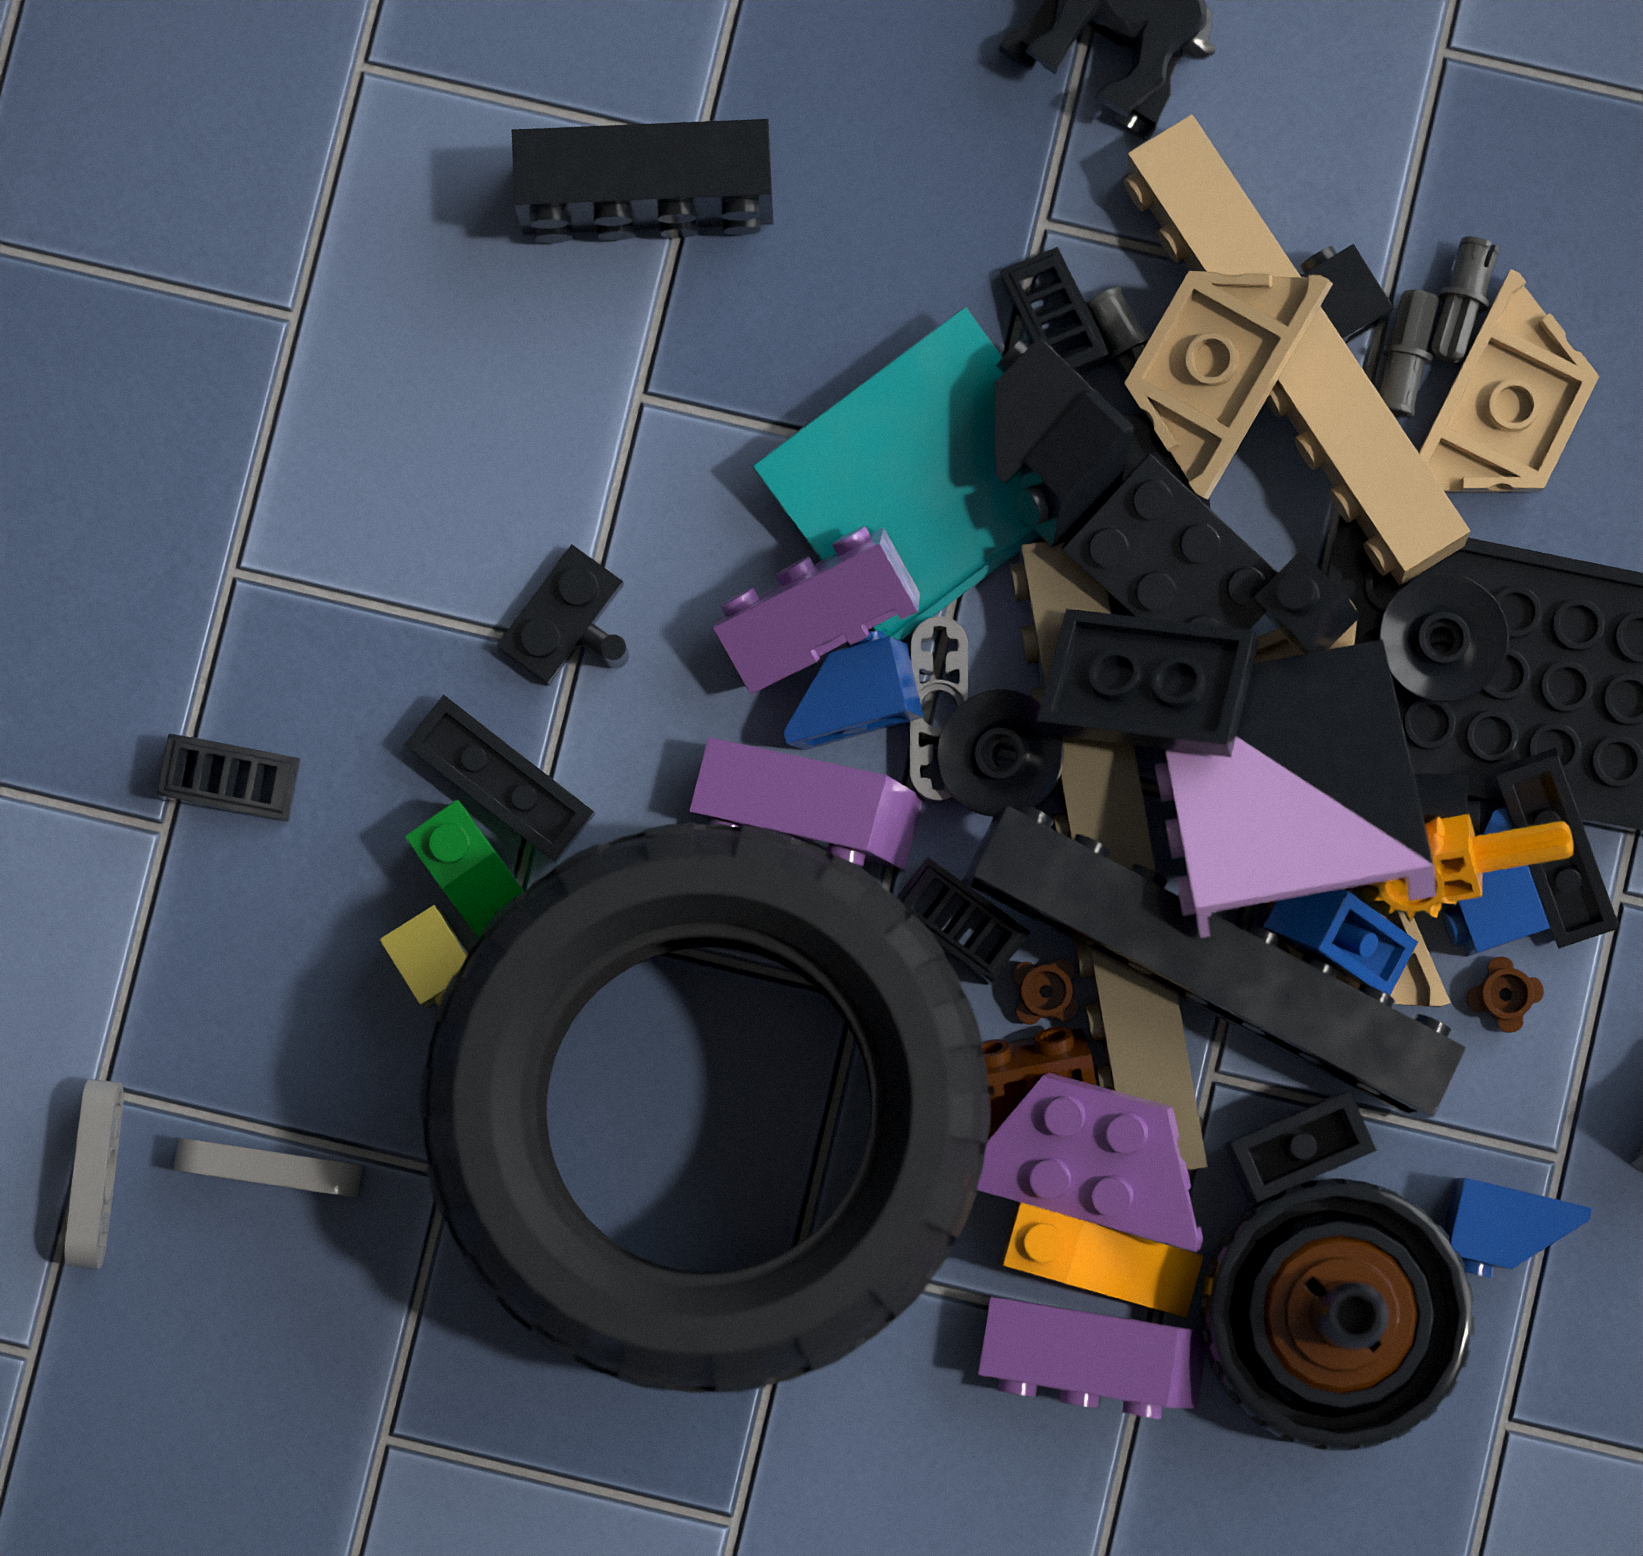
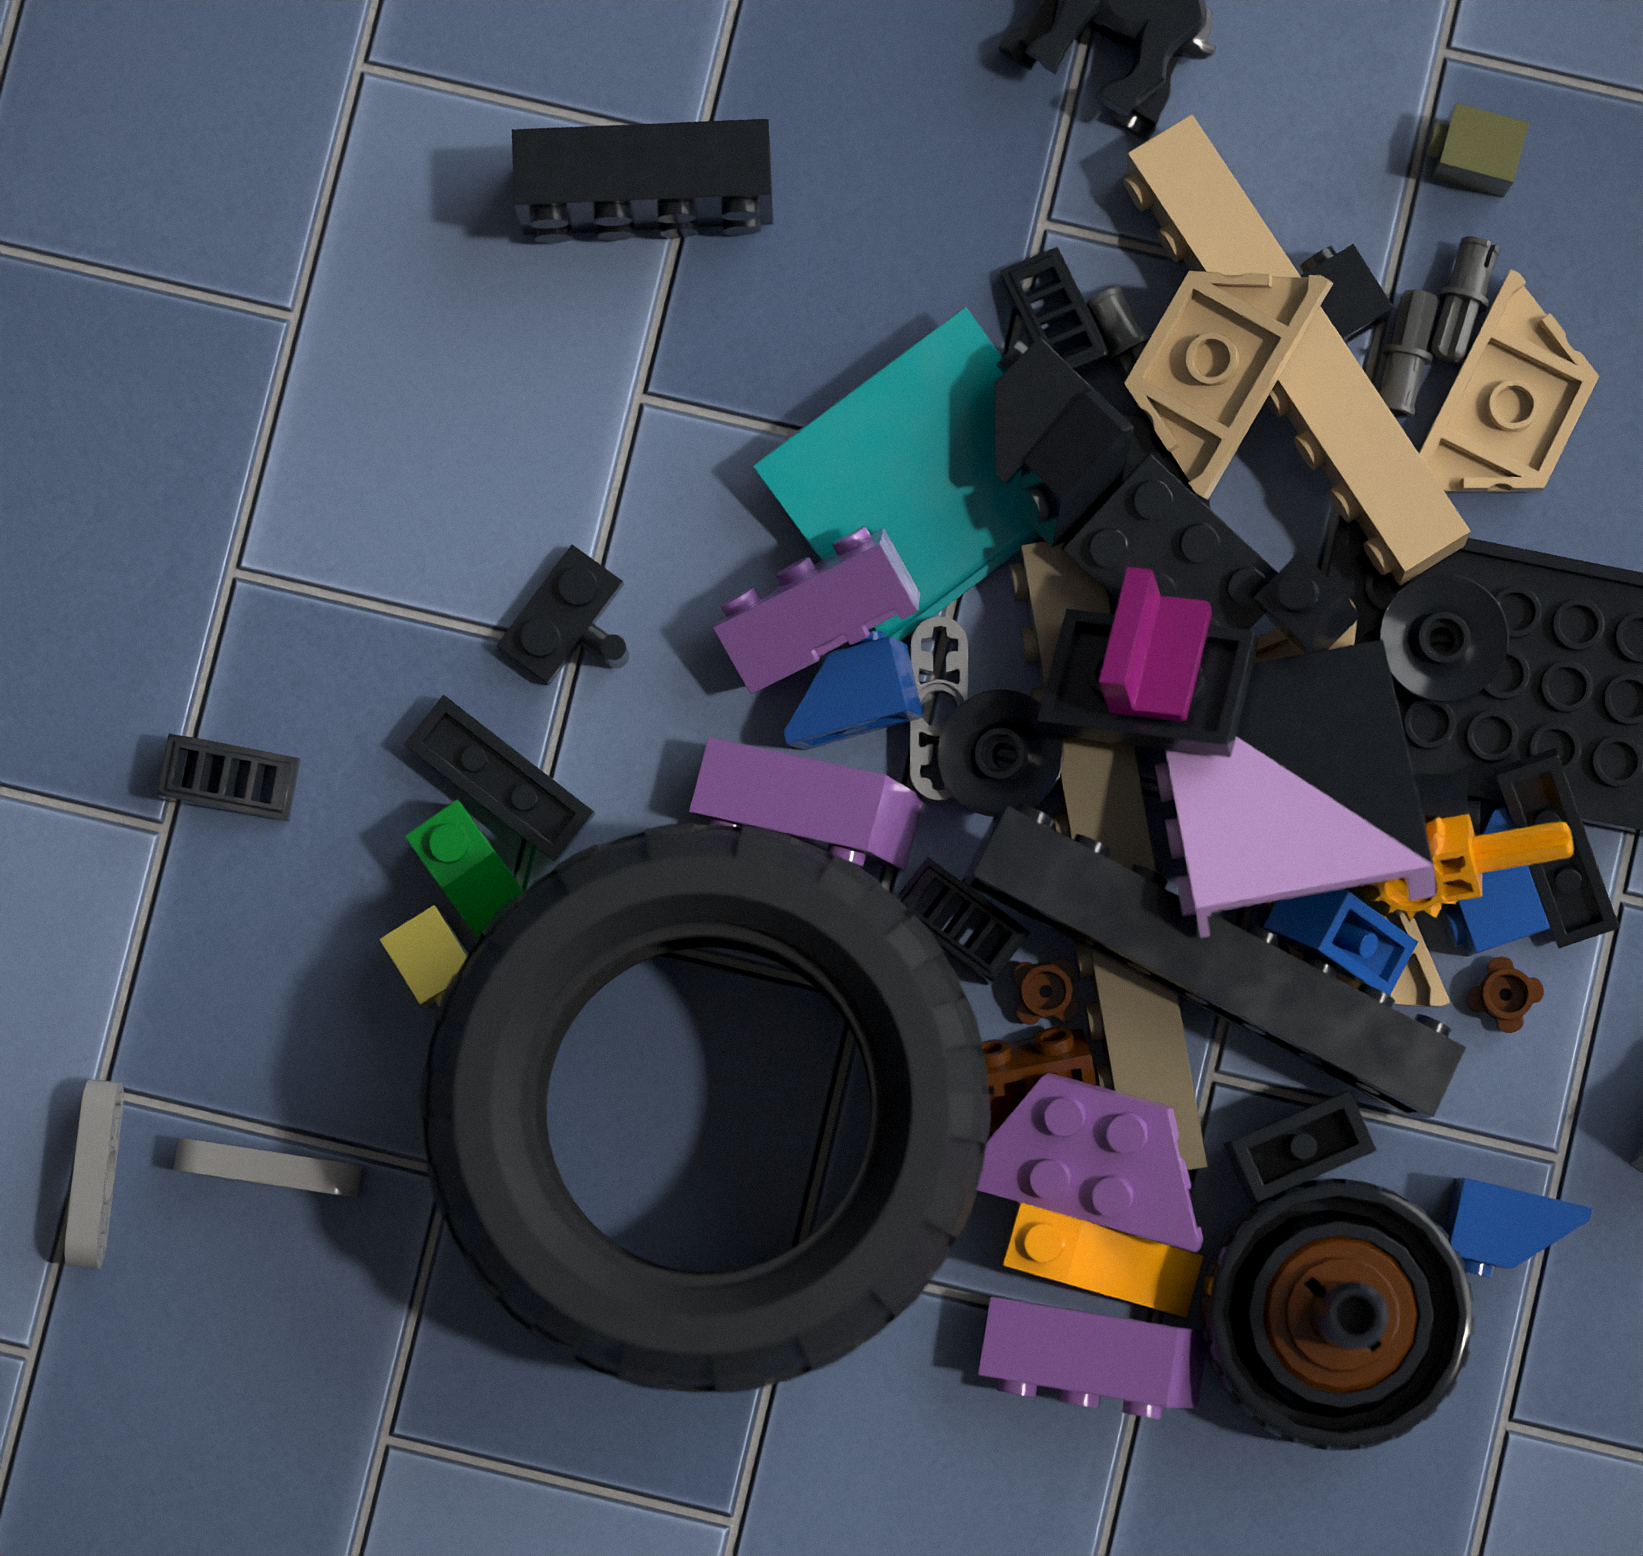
none -> magenta panel [1099,567,1212,721]
none -> olive brick [1426,103,1530,197]

